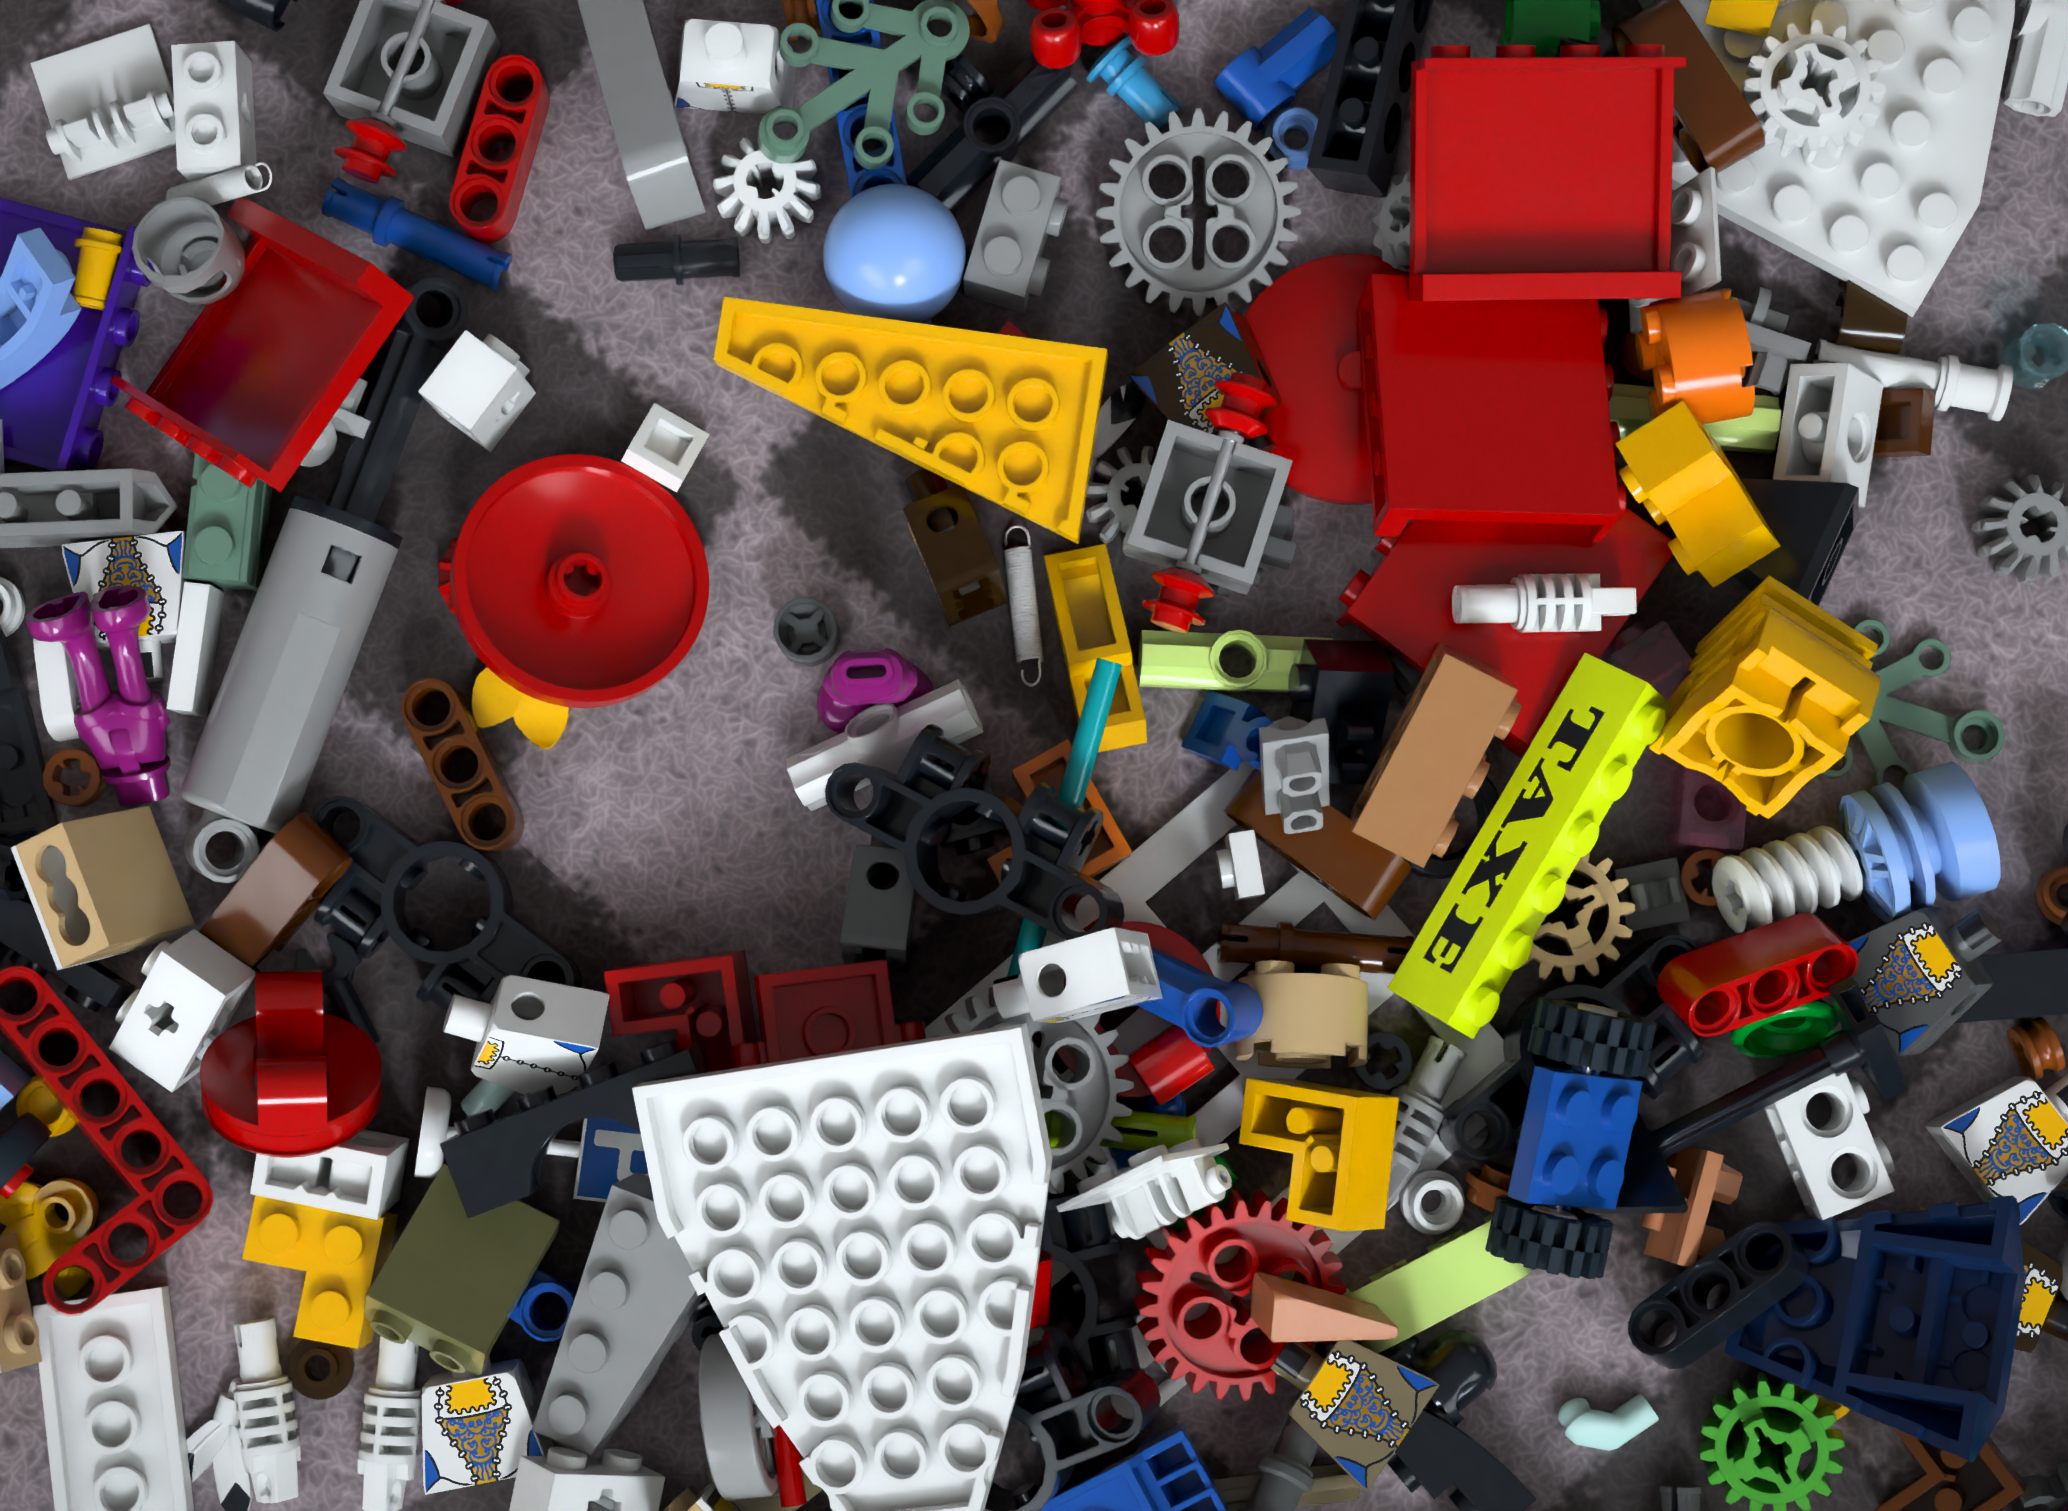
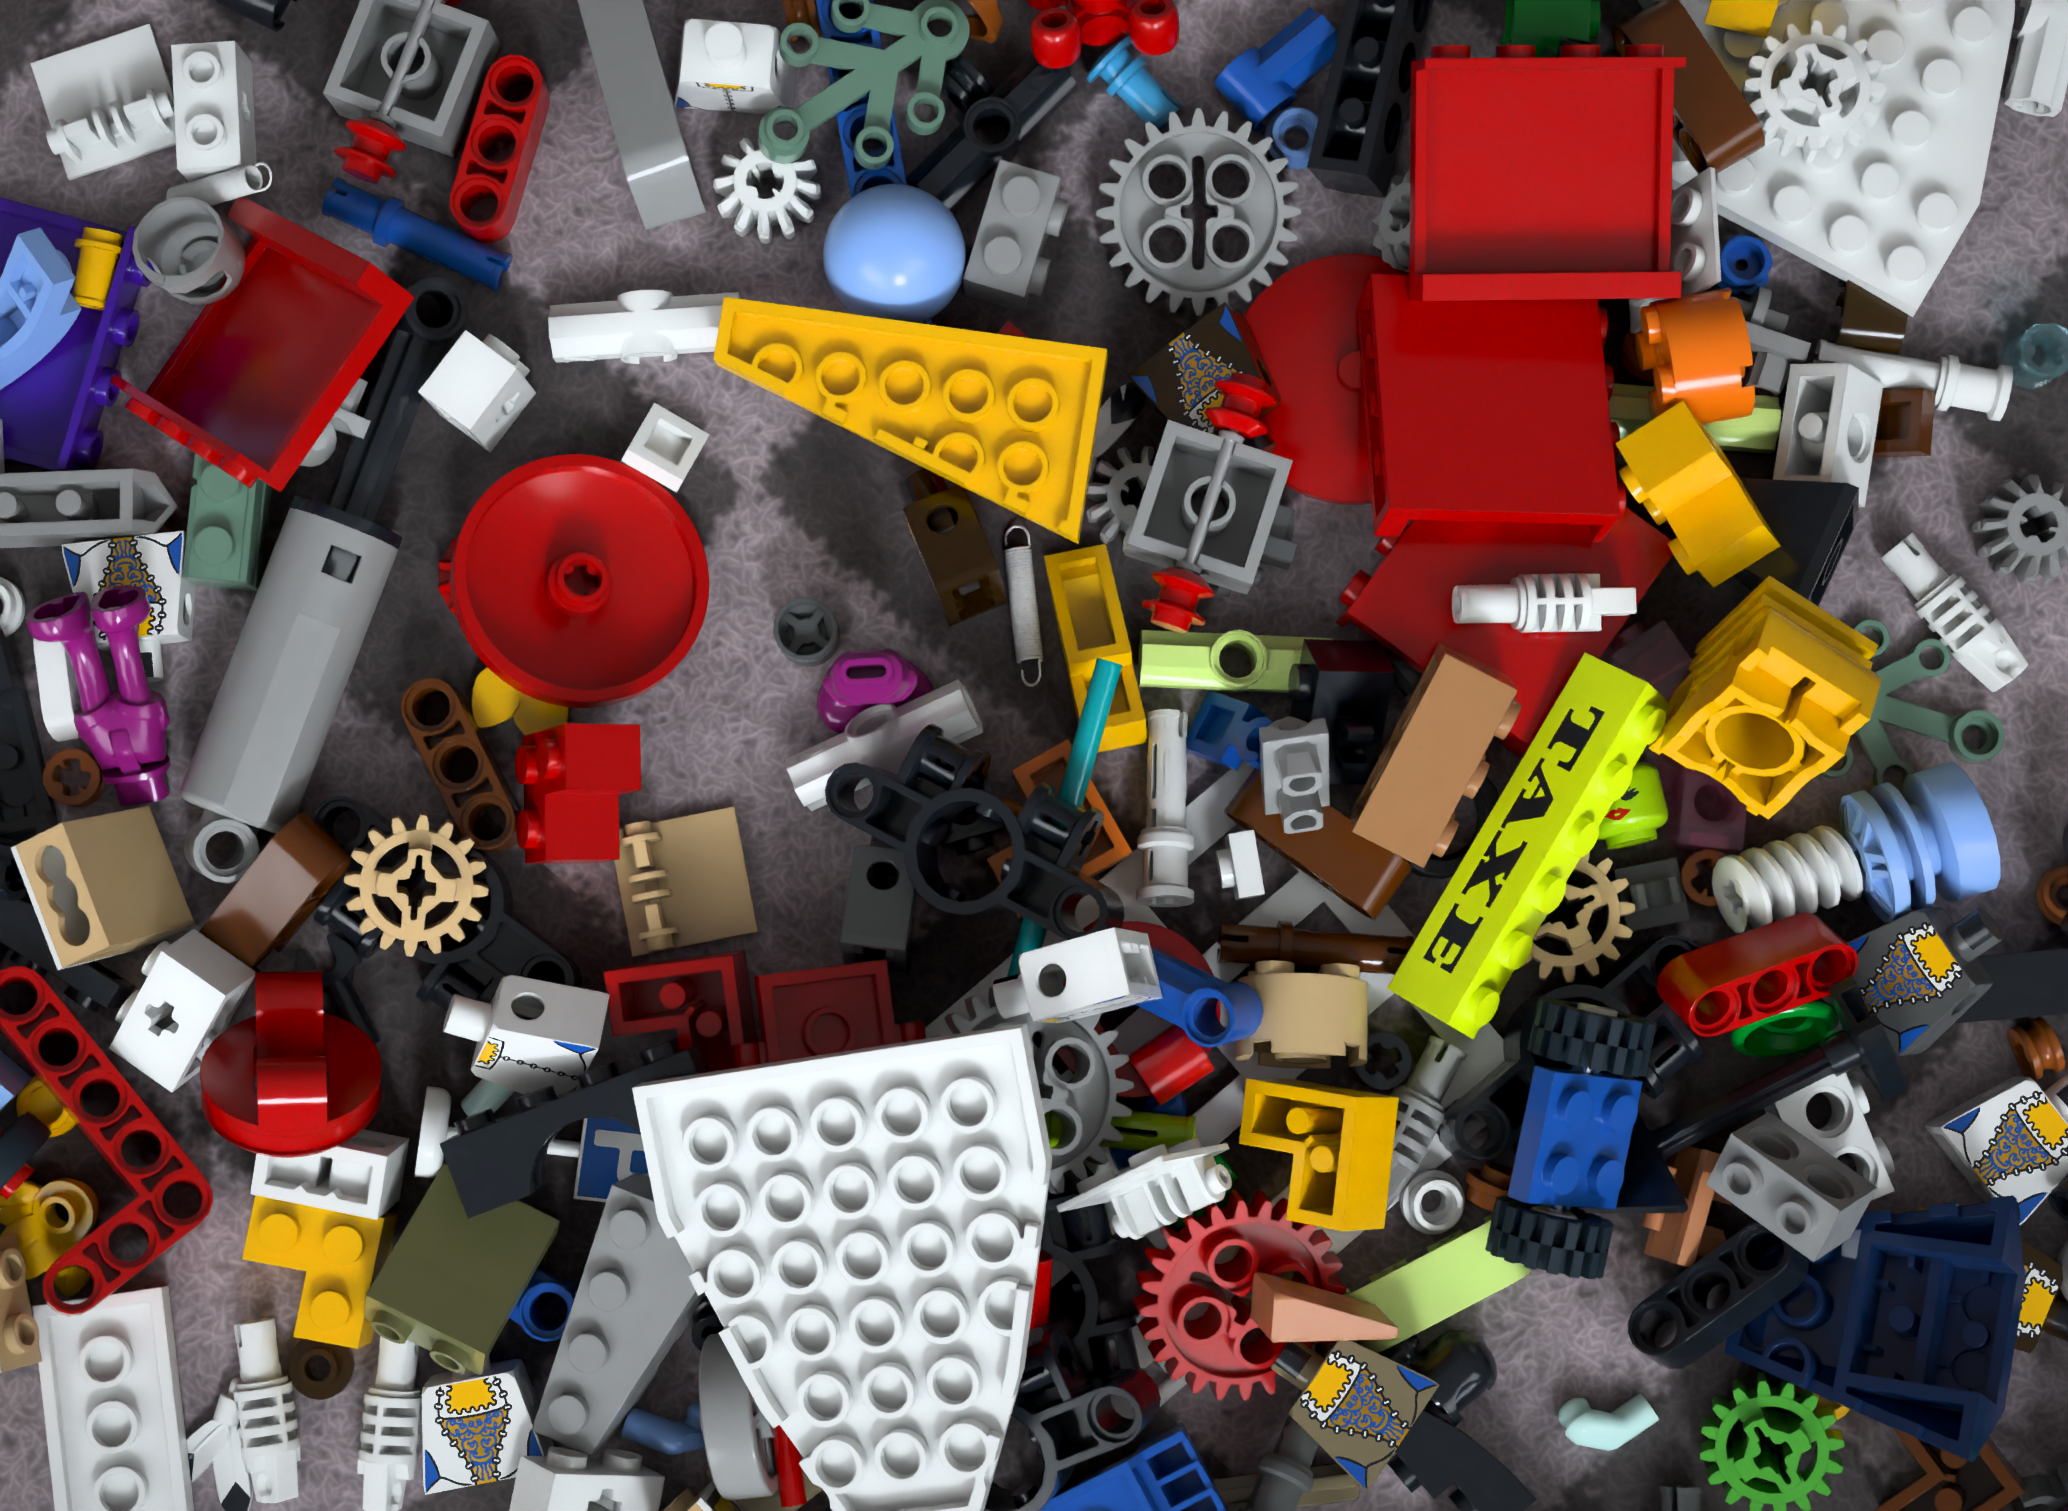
white tile [167,582,224,717] -> none
black axle [613,234,740,285] -> none
none -> tan gear [344,813,489,957]
none -> red brick [515,723,641,864]
none -> white piece [548,290,741,364]
none -> tan hinge [614,807,759,957]
none -> medium blue arm [622,1402,705,1455]
none -> white pin [1136,709,1195,907]
none -> lime head [1597,762,1668,849]
none -> light grey brick [1706,1112,1878,1262]
none -> blue plate [1717,234,1773,295]
none -> white hinge [1880,532,2028,692]

